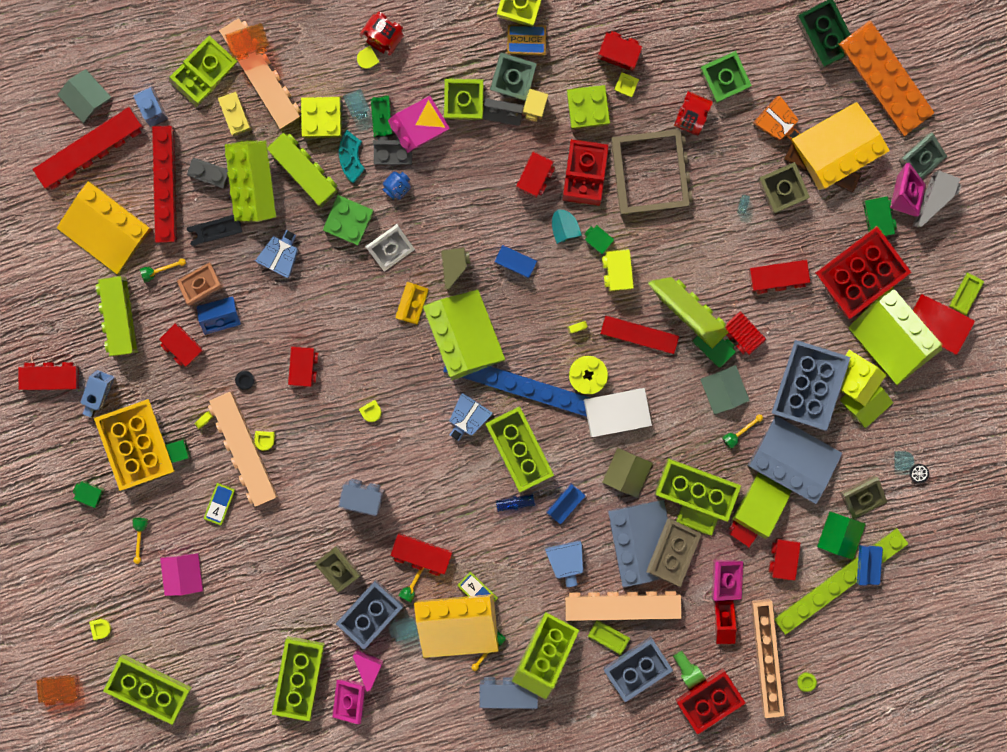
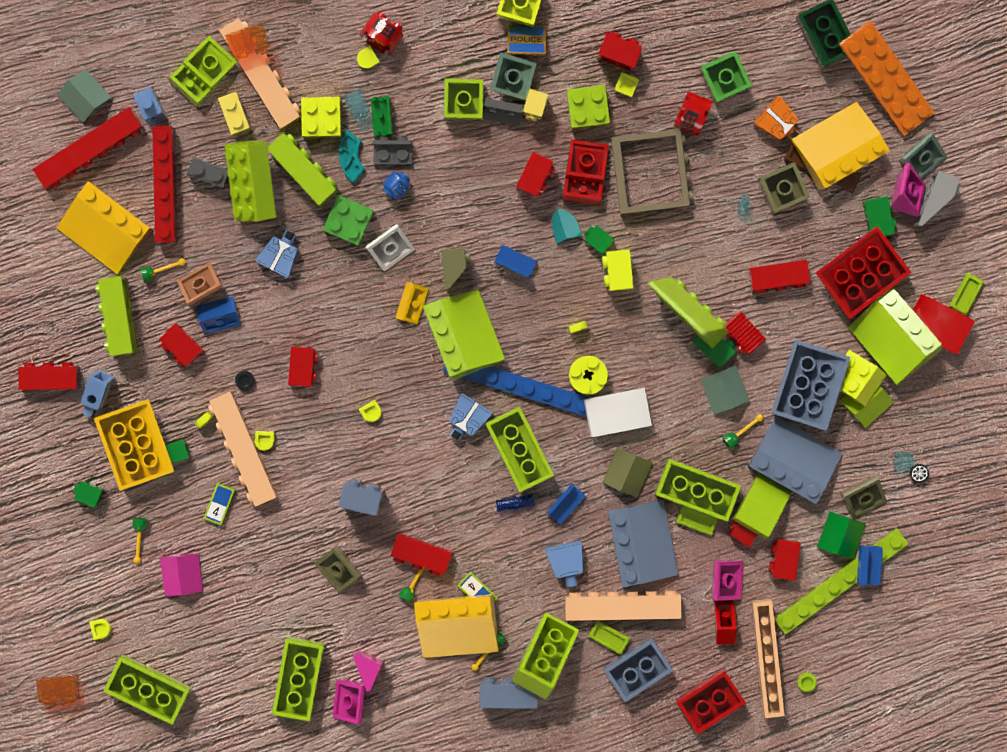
black plate [186,215,243,246] -> none
sand blue brick [336,579,404,649] -> none
dark pink brick [388,96,450,153] -> none
clear light blue brick [389,615,419,642] -> none
red tile [600,315,679,354] -> none
dark tan plate [646,519,701,587] -> none
bright green pin [673,650,706,690] -> none

